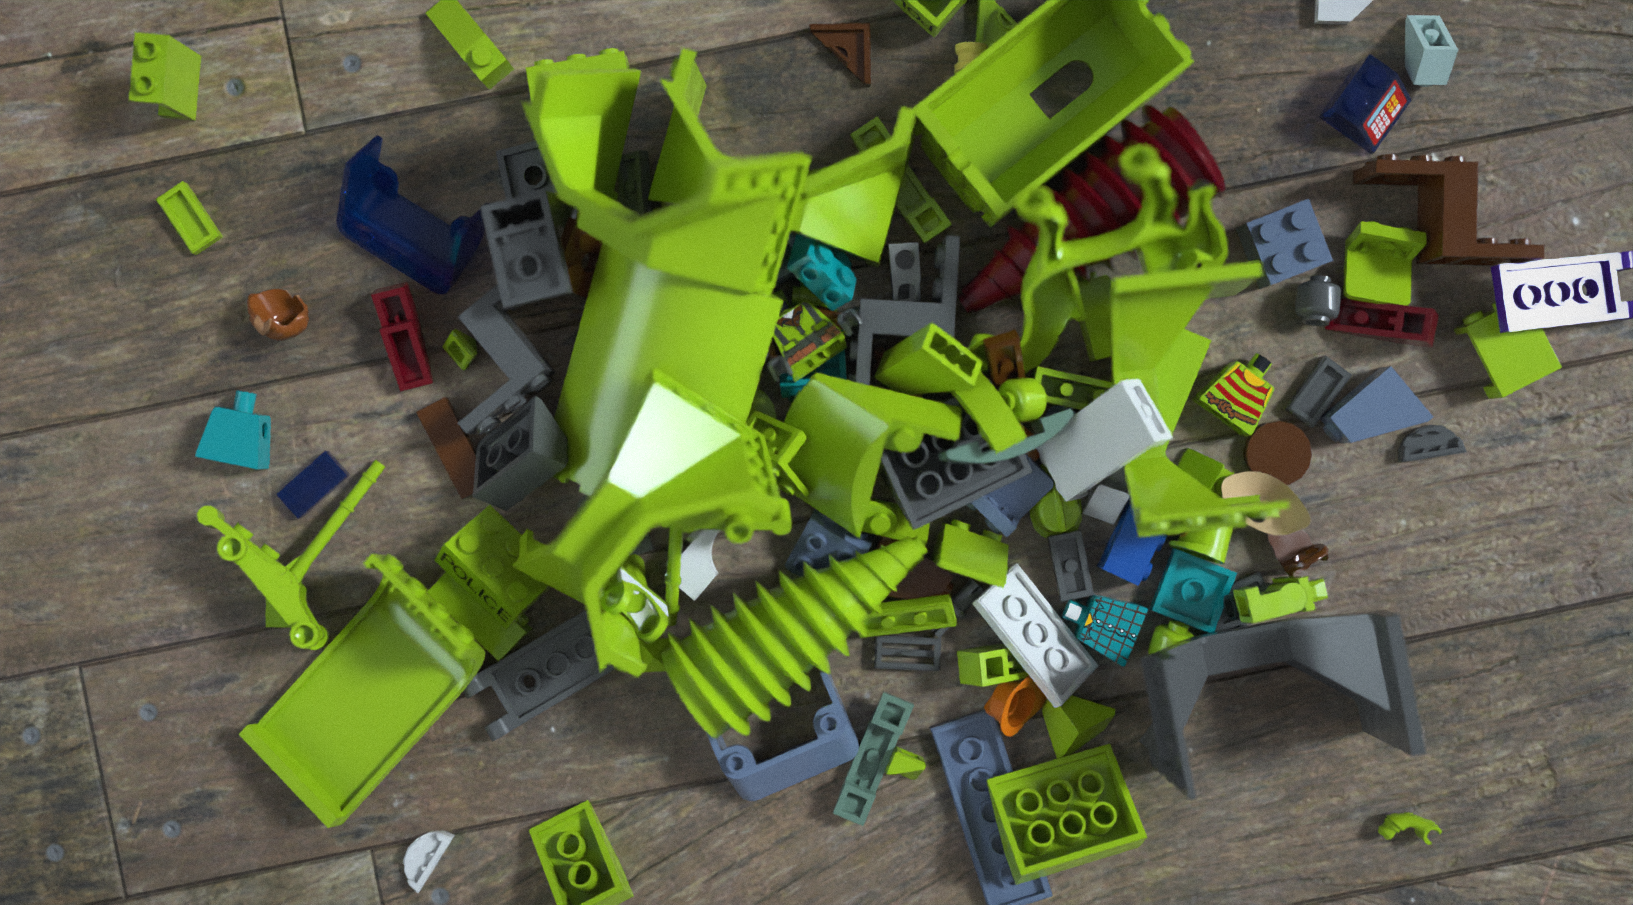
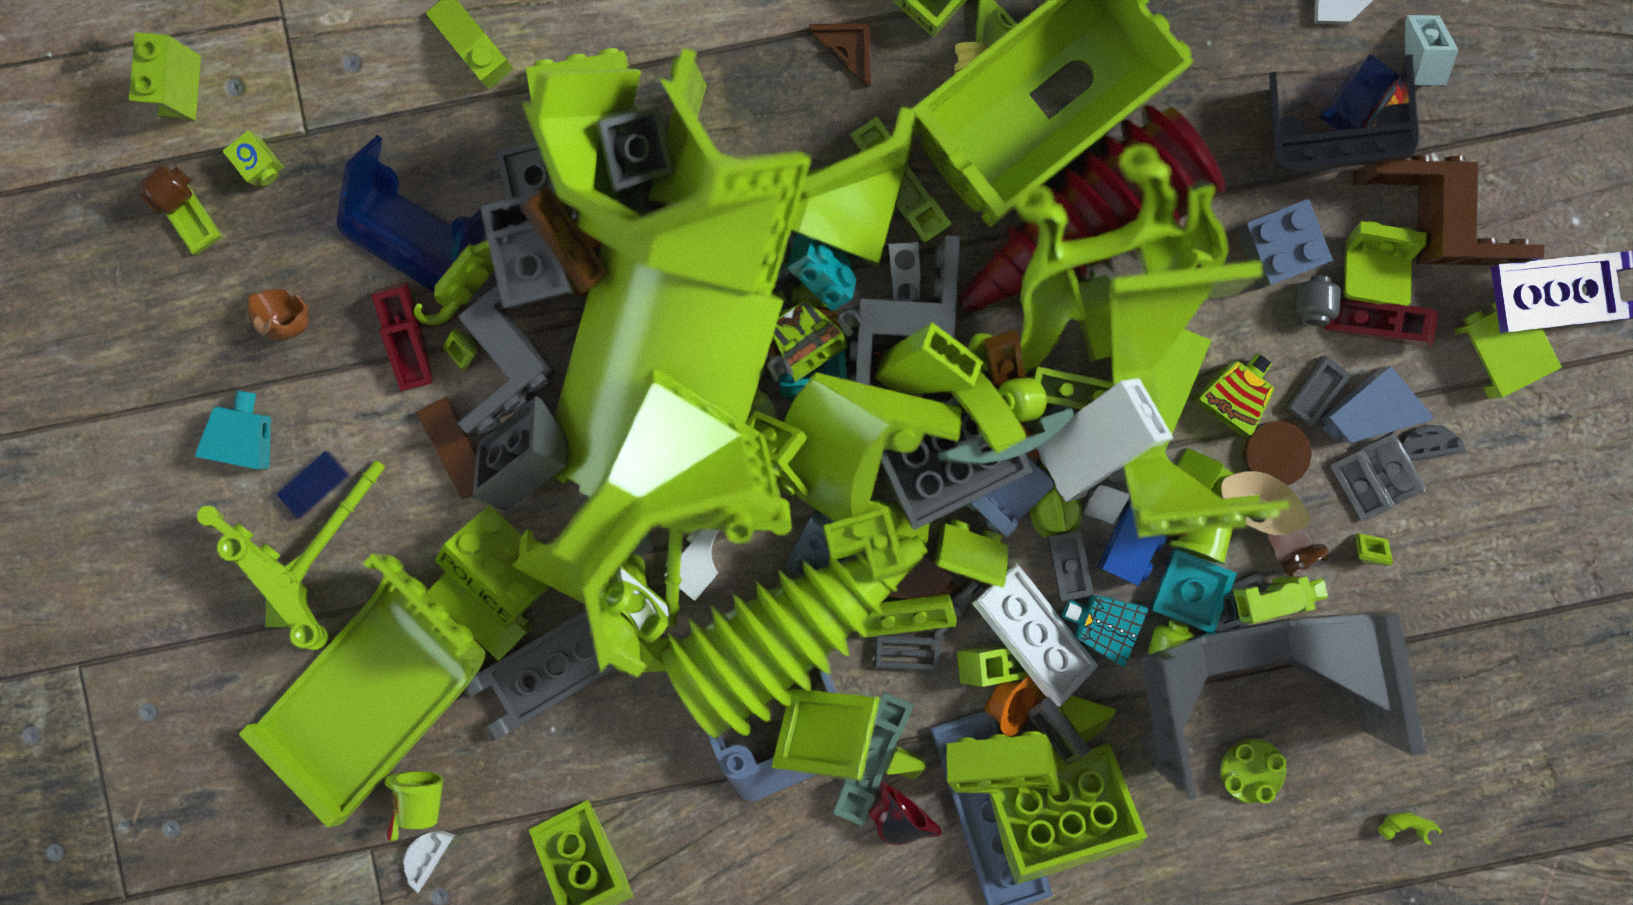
none -> reddish brown head [138,165,192,215]
none -> lime brick [222,130,284,187]
none -> lime hat [385,771,444,842]
none -> lime plate [413,240,495,326]
none -> reddish brown tile [520,185,609,293]
none -> dark grey slope [596,104,674,191]
none -> lime piece [771,689,880,781]
none -> lime tile [823,507,907,582]
none -> dark red hat [868,782,943,845]
none -> lime wedge [946,731,1061,795]
none -> dark grey tile [1026,697,1091,766]
none -> lime dish [1220,739,1286,803]
none -> black windscreen [1269,54,1419,173]
none -> flat silver slope [1330,431,1426,522]
none -> lime slope [1355,533,1393,565]

